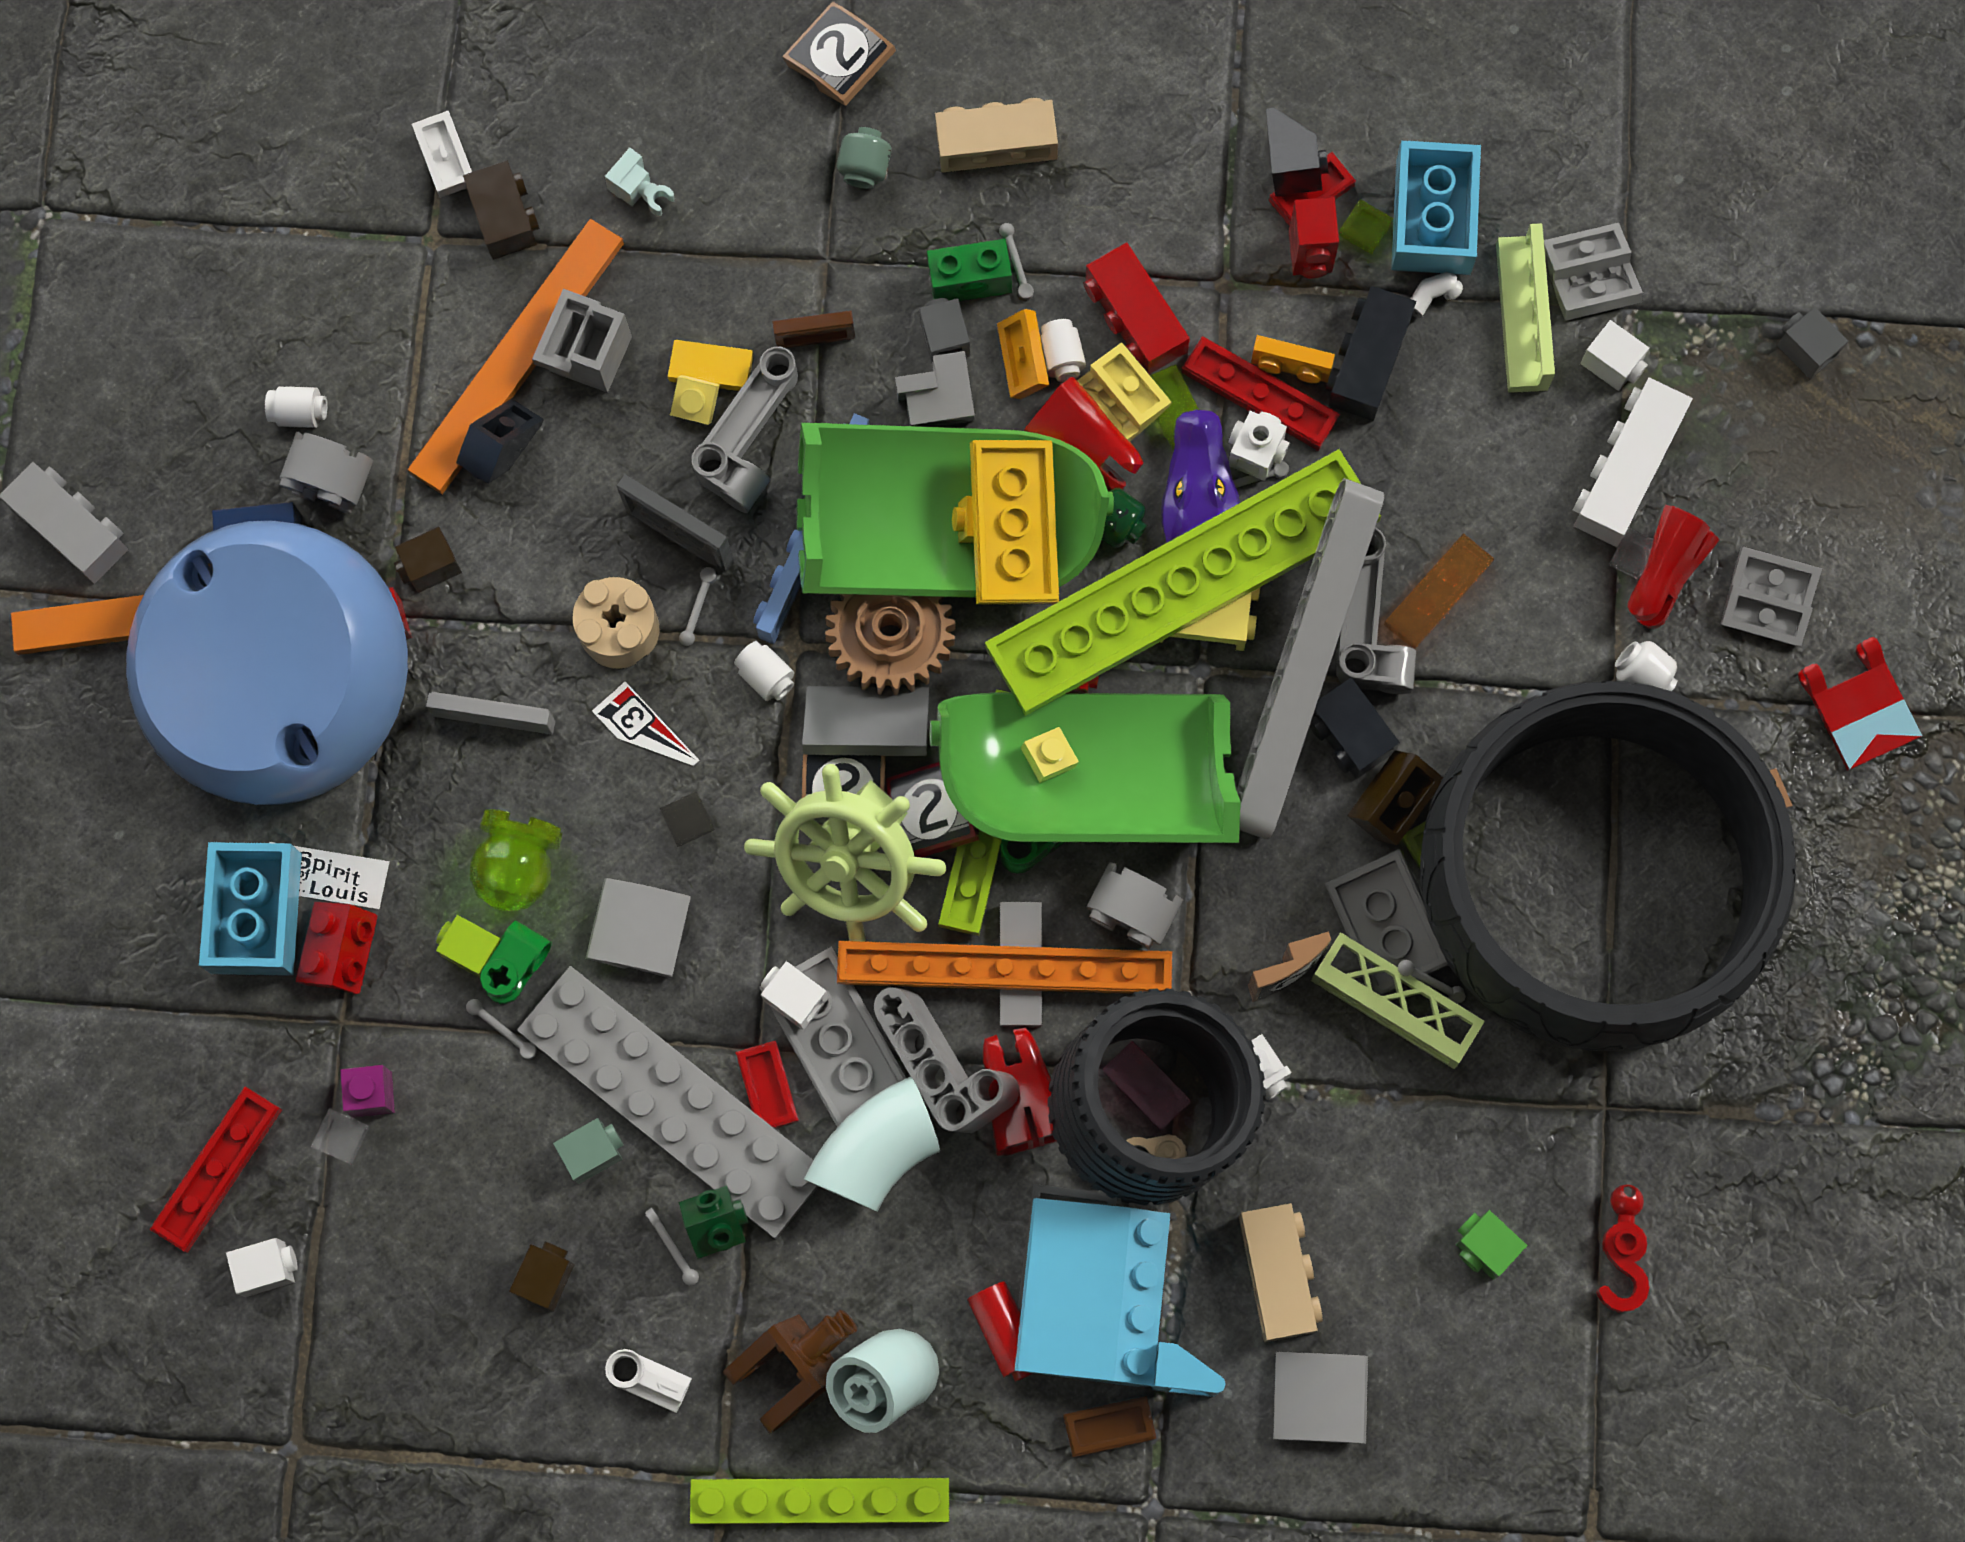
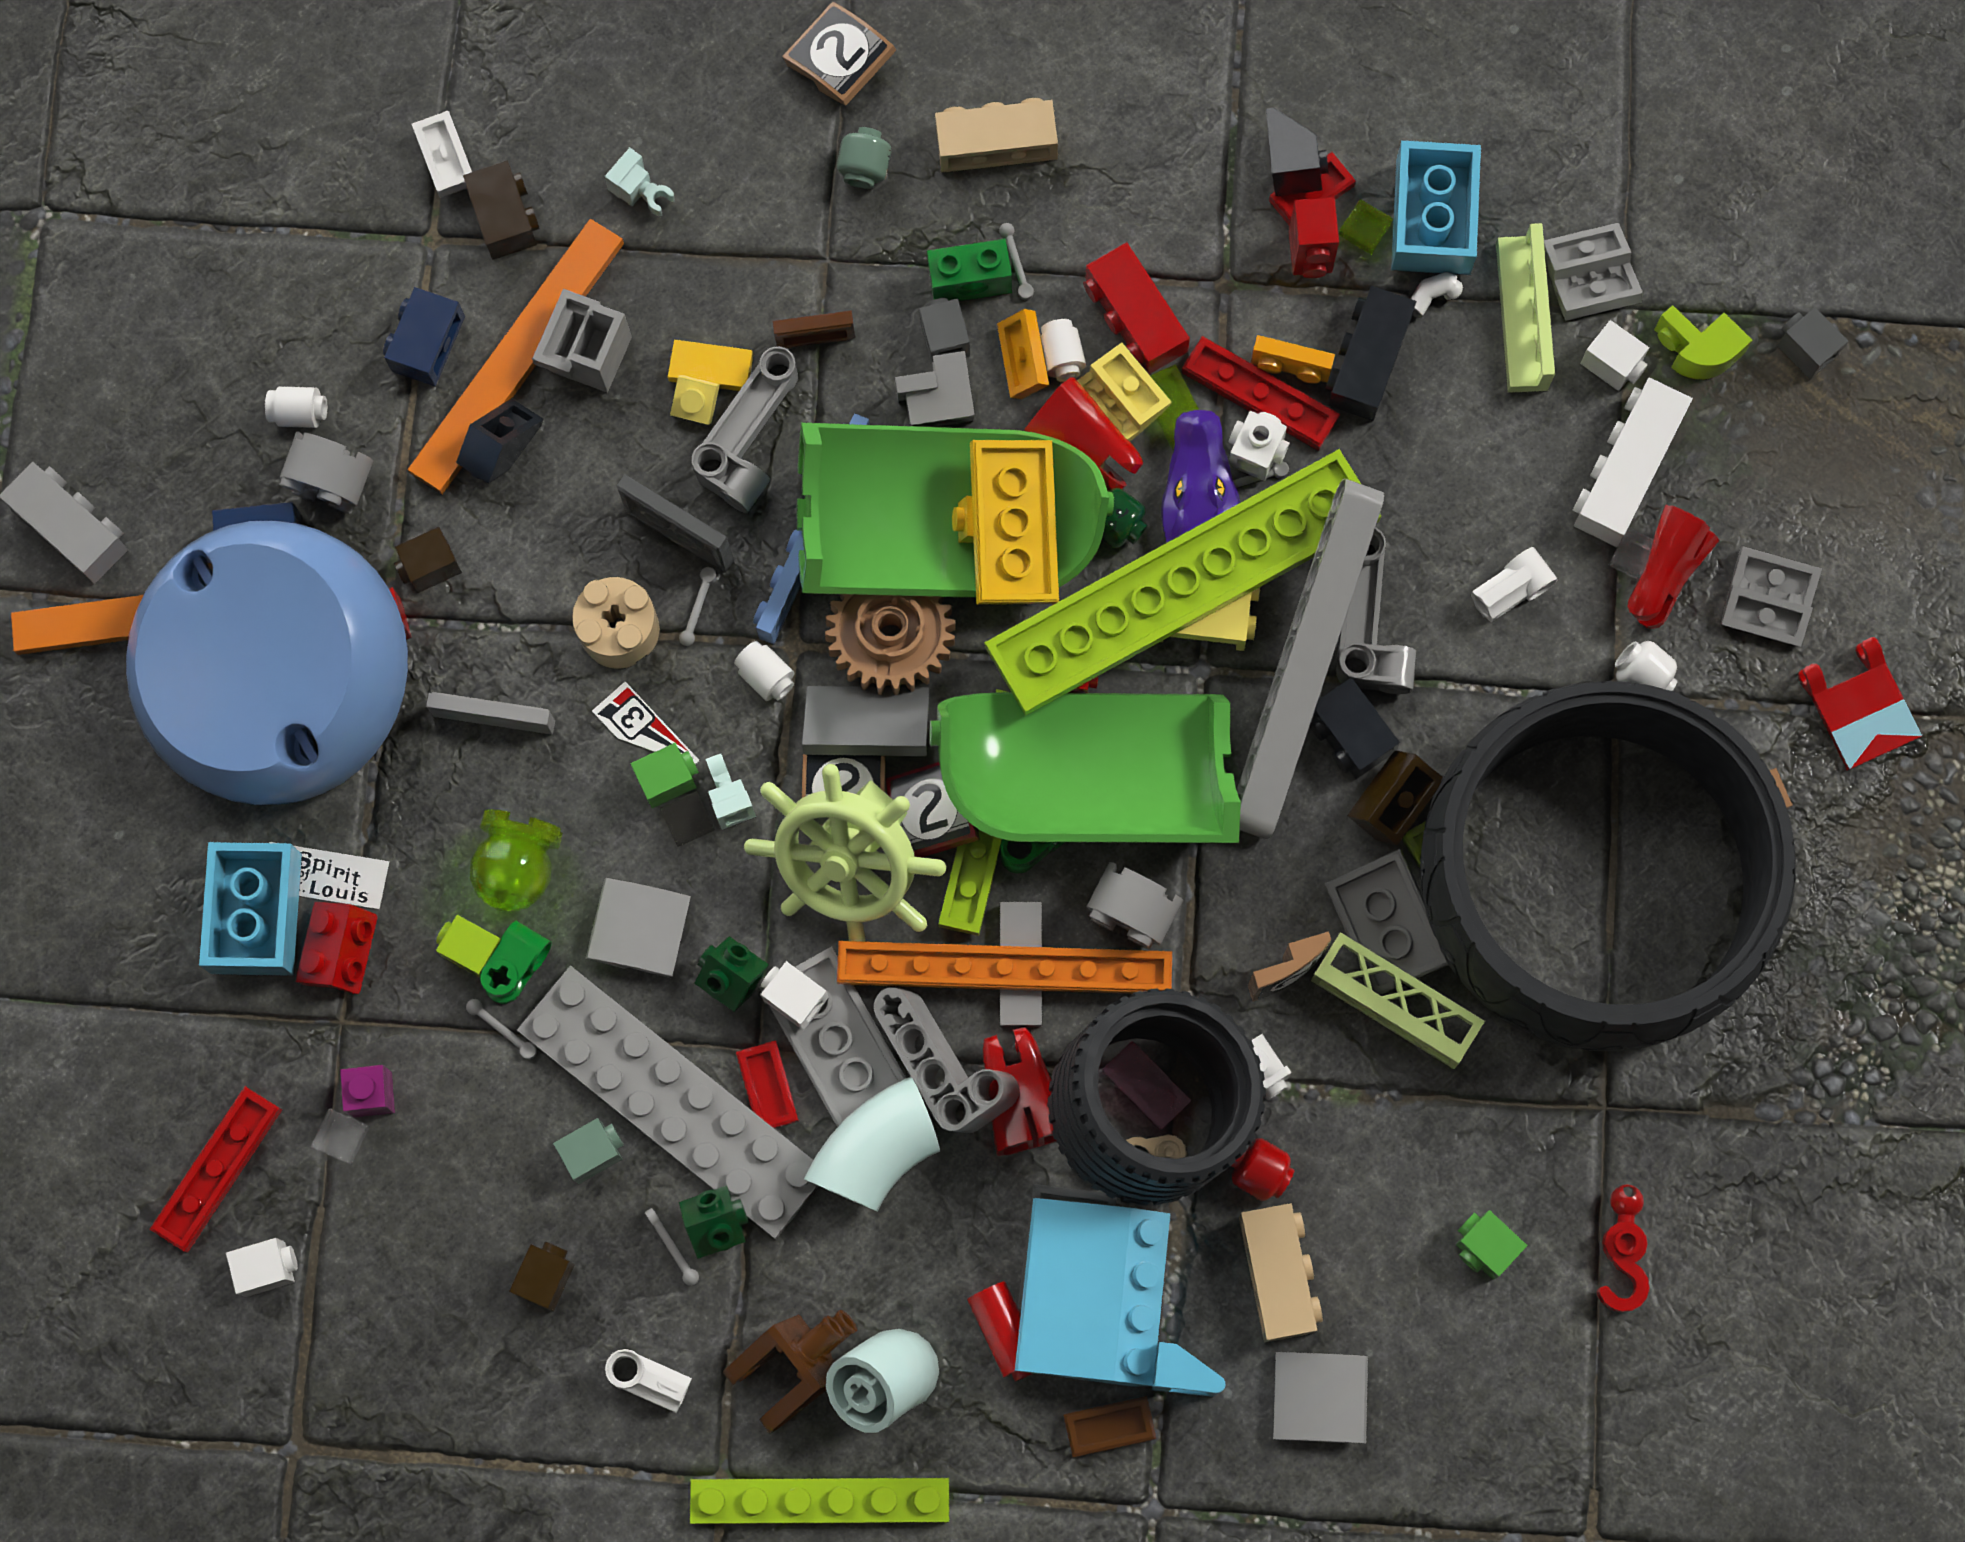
light yellow plate [1021,727,1079,783] -> none
clear orange tile [1384,533,1494,650] -> none
light grey hinge [1398,960,1466,1004] -> none
none -> dark blue brick [383,287,465,387]
none -> bright green brick [630,742,699,809]
none -> dark green brick [694,936,769,1012]
none -> light aqua piece [706,753,756,830]
none -> red head [1231,1138,1294,1201]
none -> white piece [1471,547,1558,622]
none -> lime brick [1654,305,1752,379]

